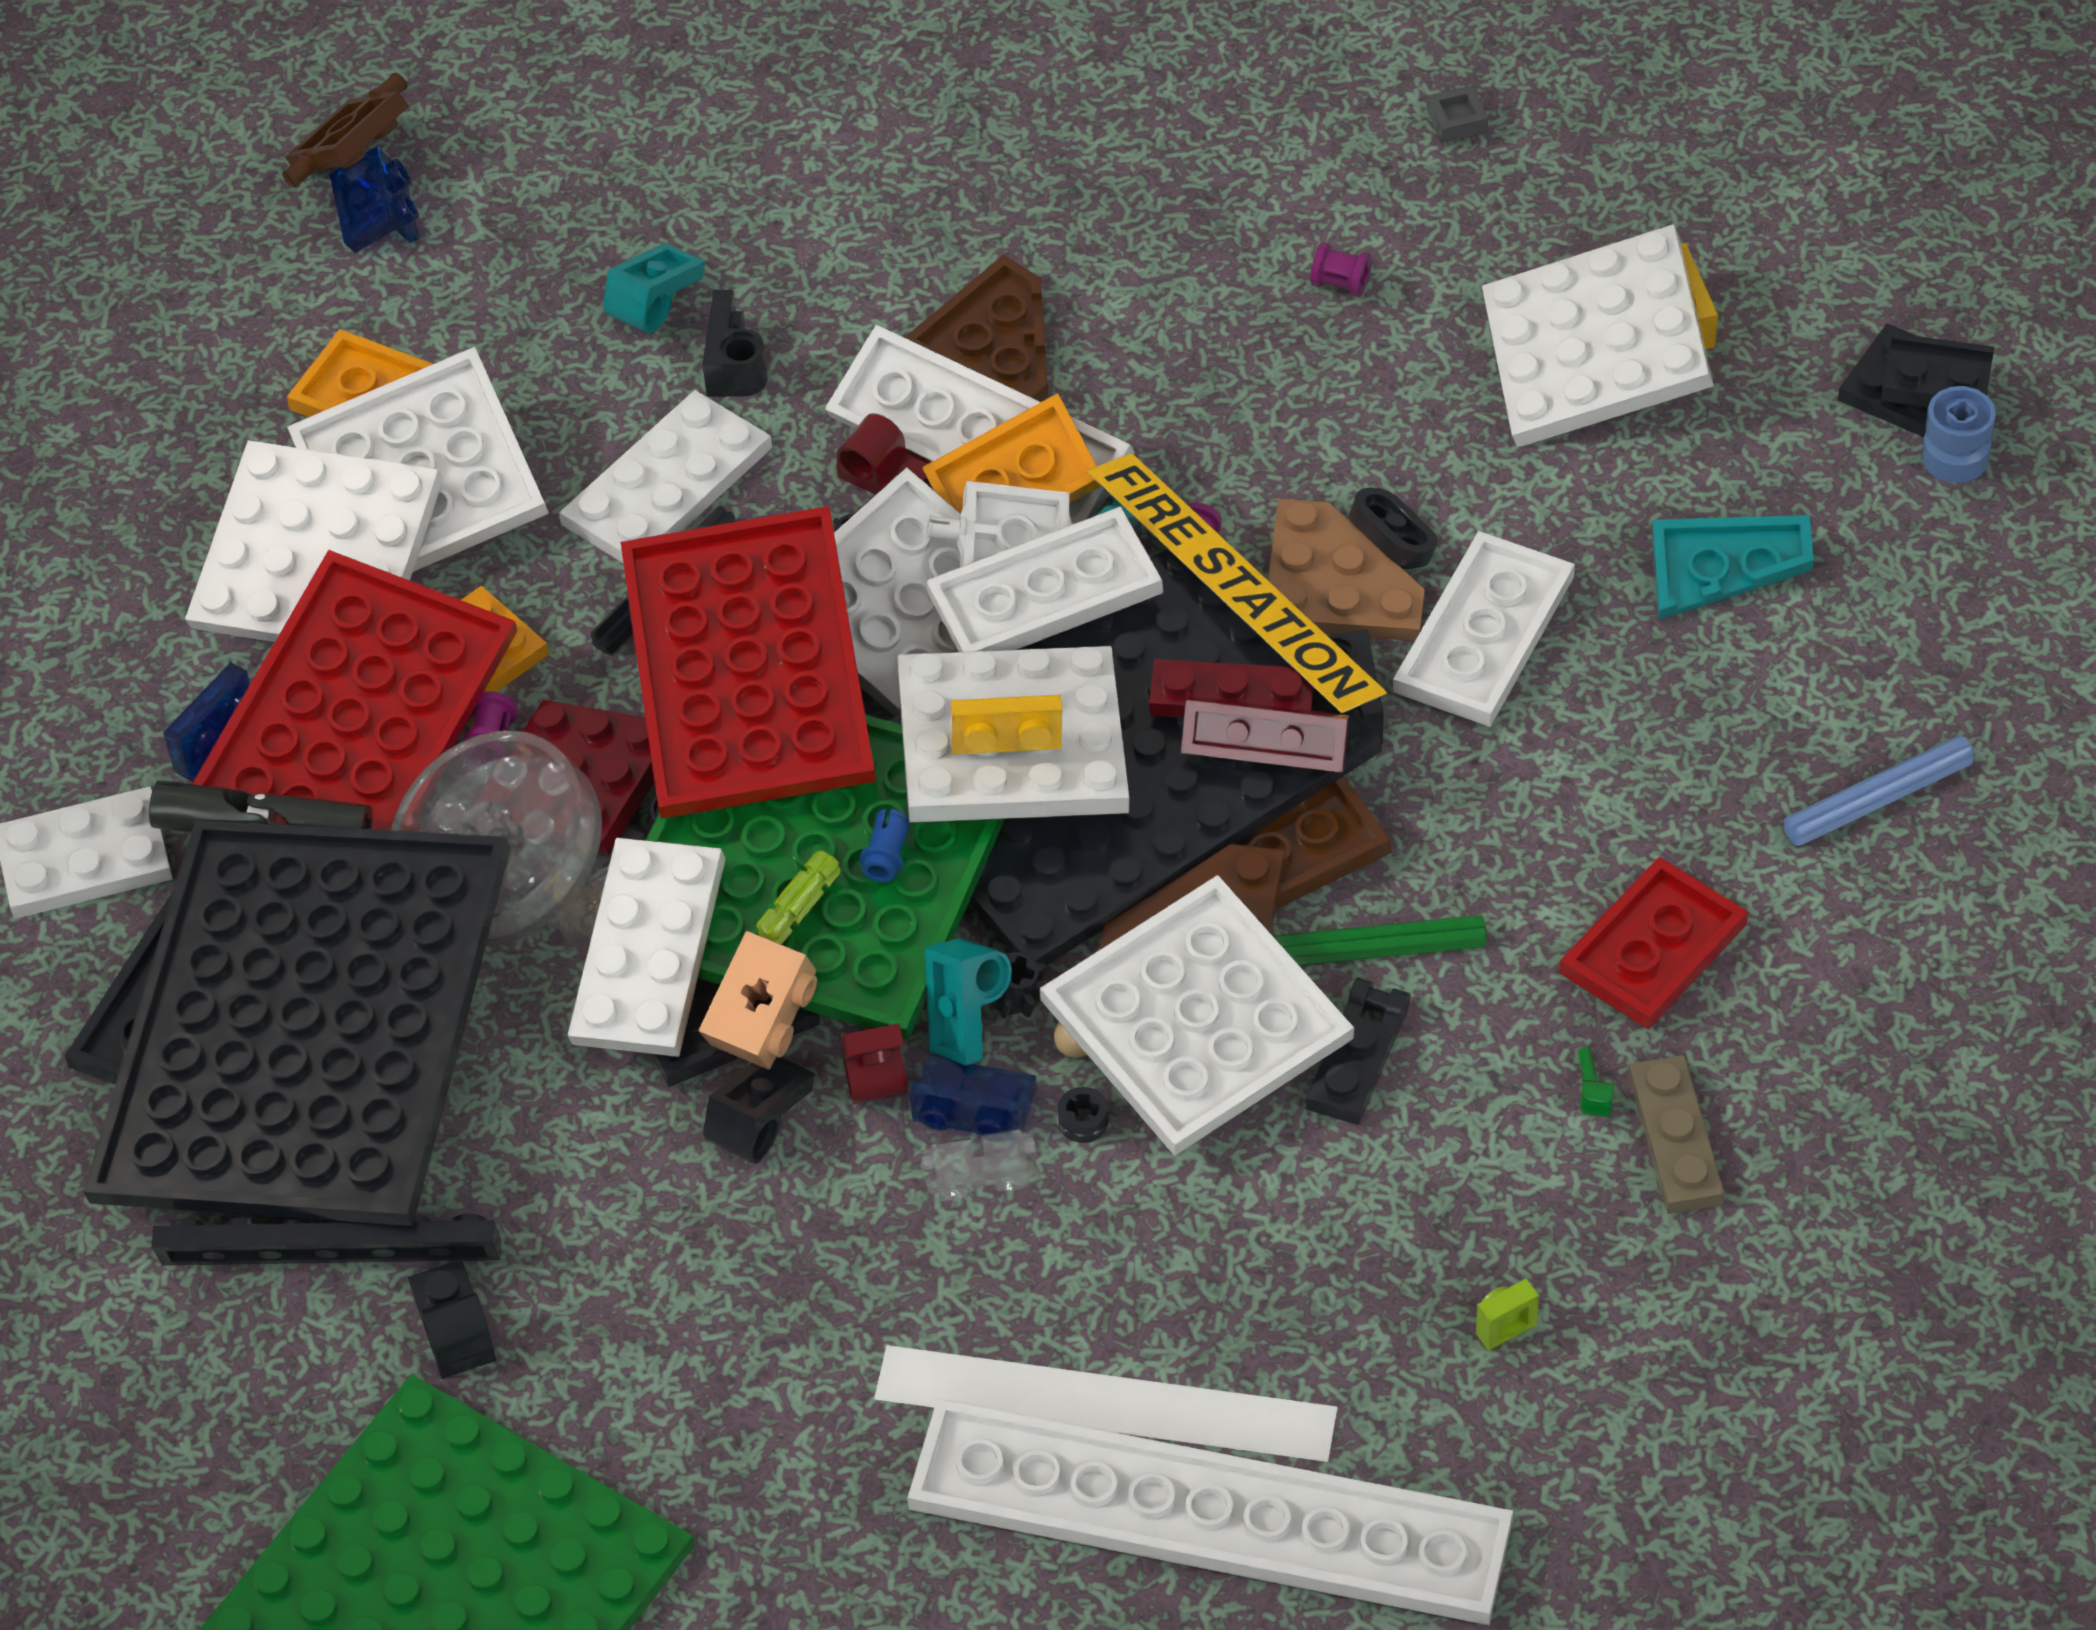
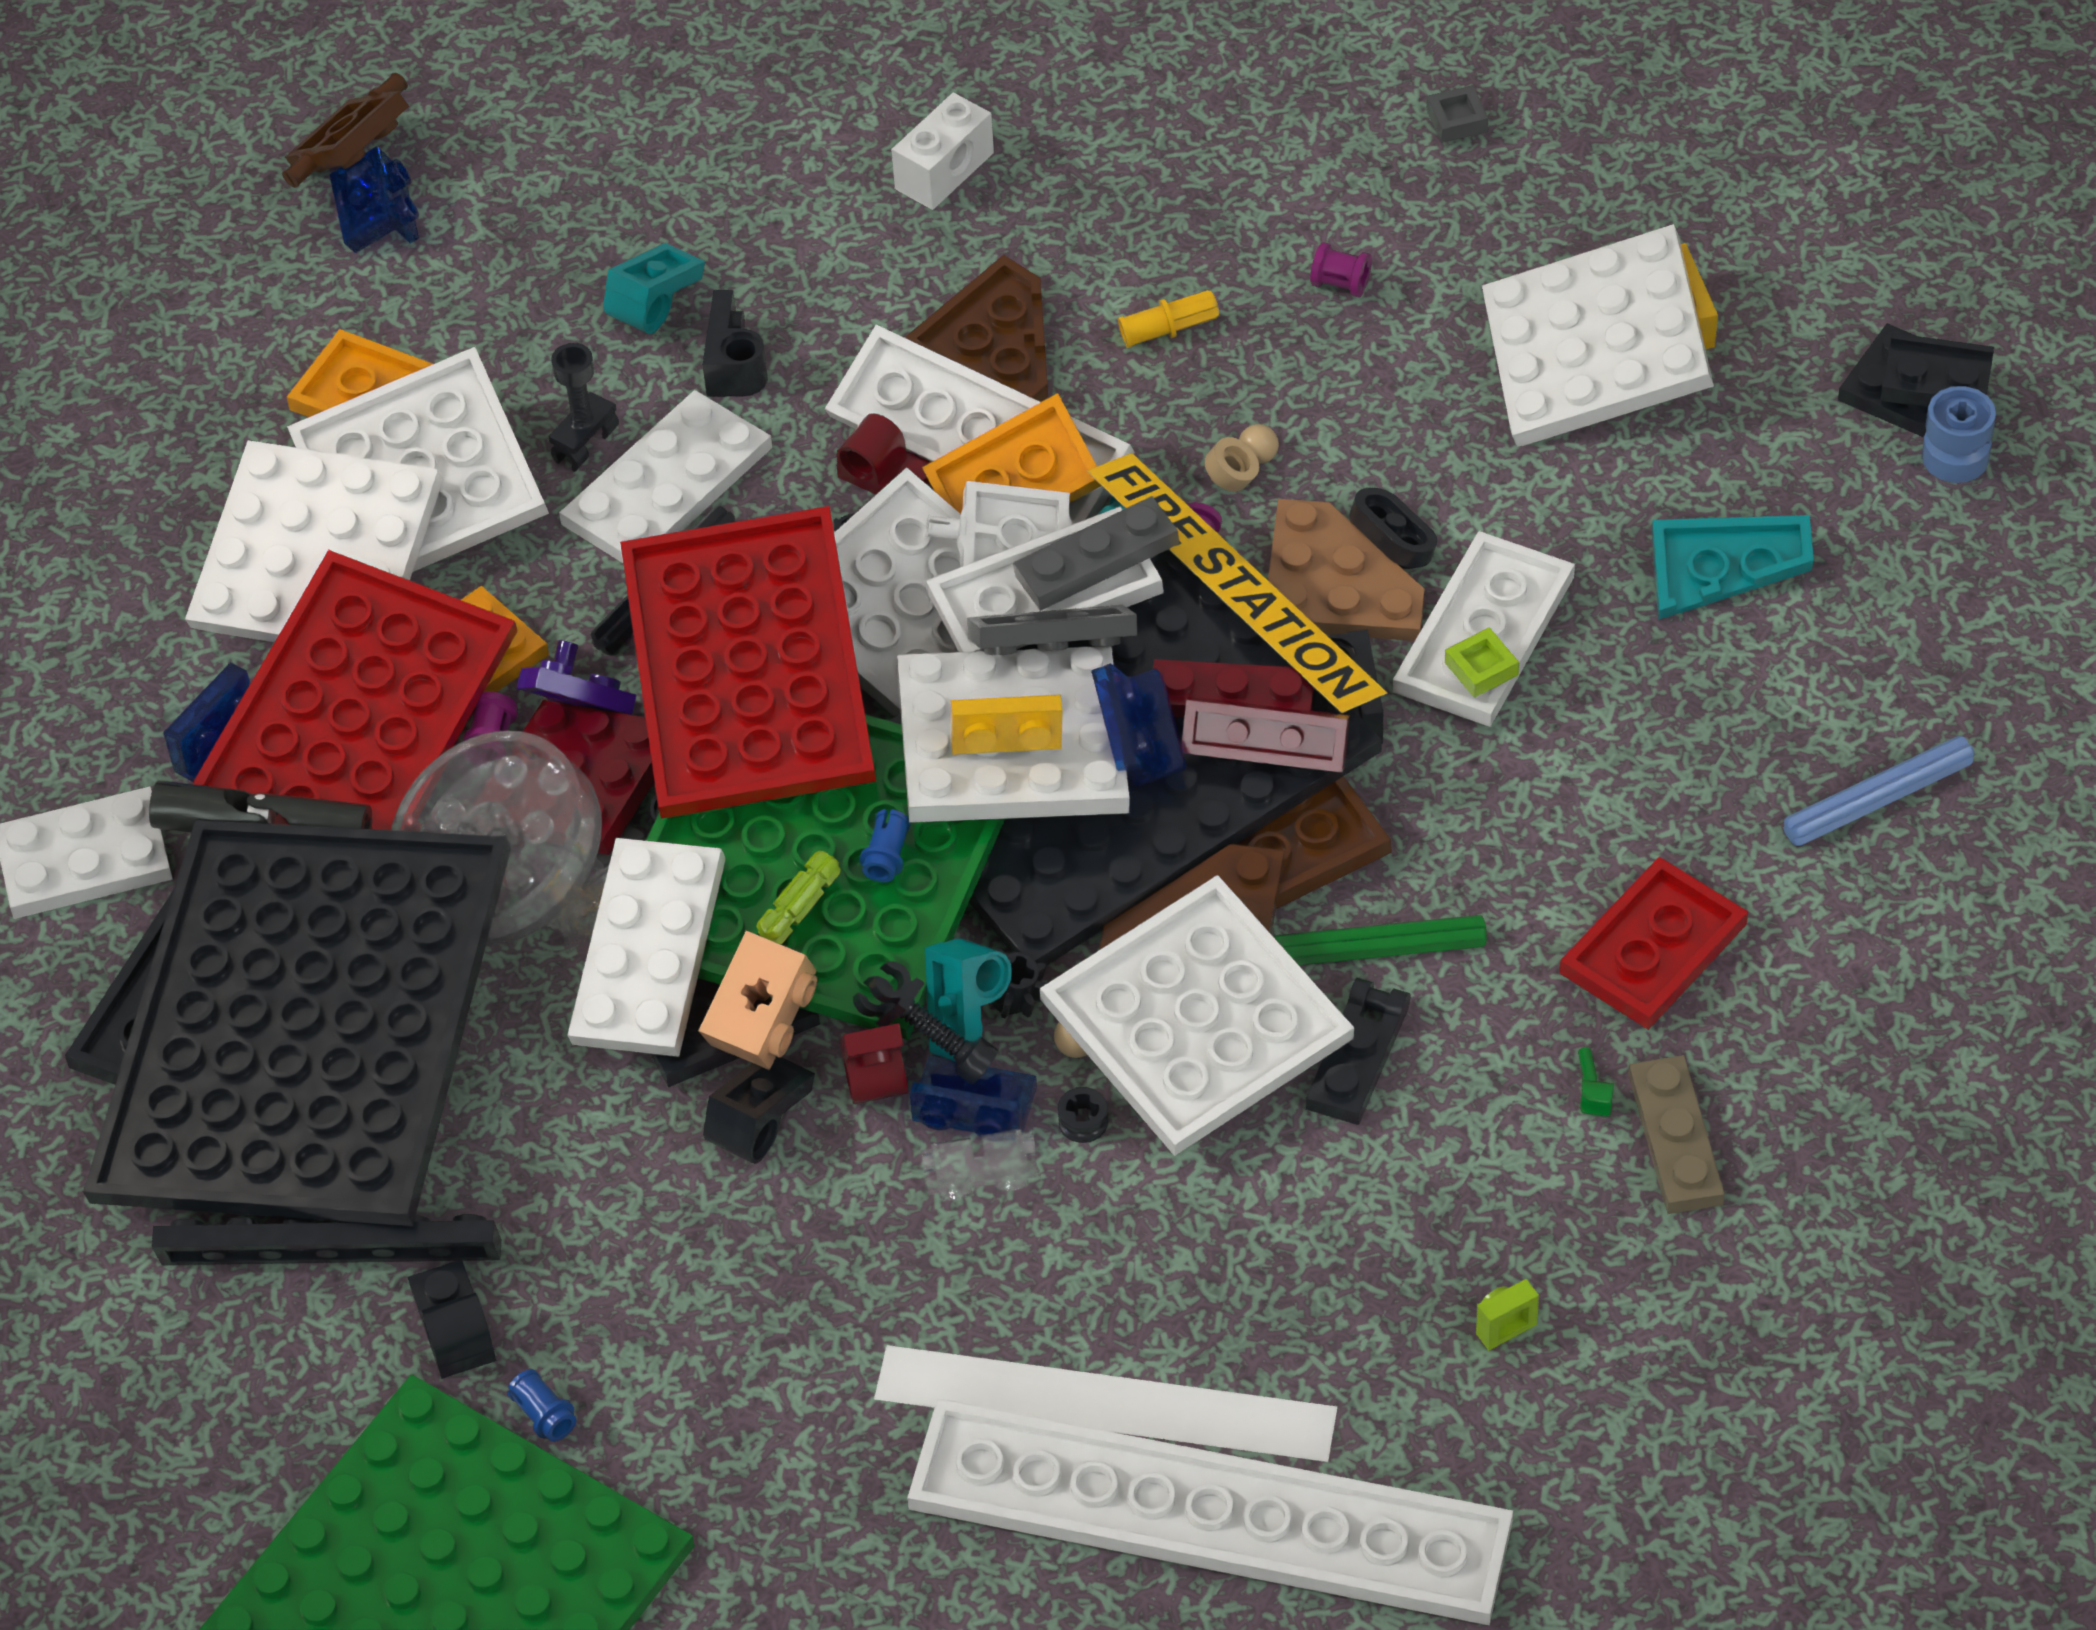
none -> blue pin [507,1369,576,1442]
none -> dark purple plate [517,640,637,715]
none -> black bar [548,343,619,472]
none -> black bar [853,962,999,1085]
none -> white brick [891,92,994,210]
none -> dark grey plate [967,605,1137,655]
none -> dark grey plate [1013,496,1179,611]
none -> clear blue bracket [1091,663,1186,786]
none -> yellow axle [1117,290,1219,348]
none -> tan plate [1205,424,1279,492]
none -> lime plate [1445,627,1519,698]

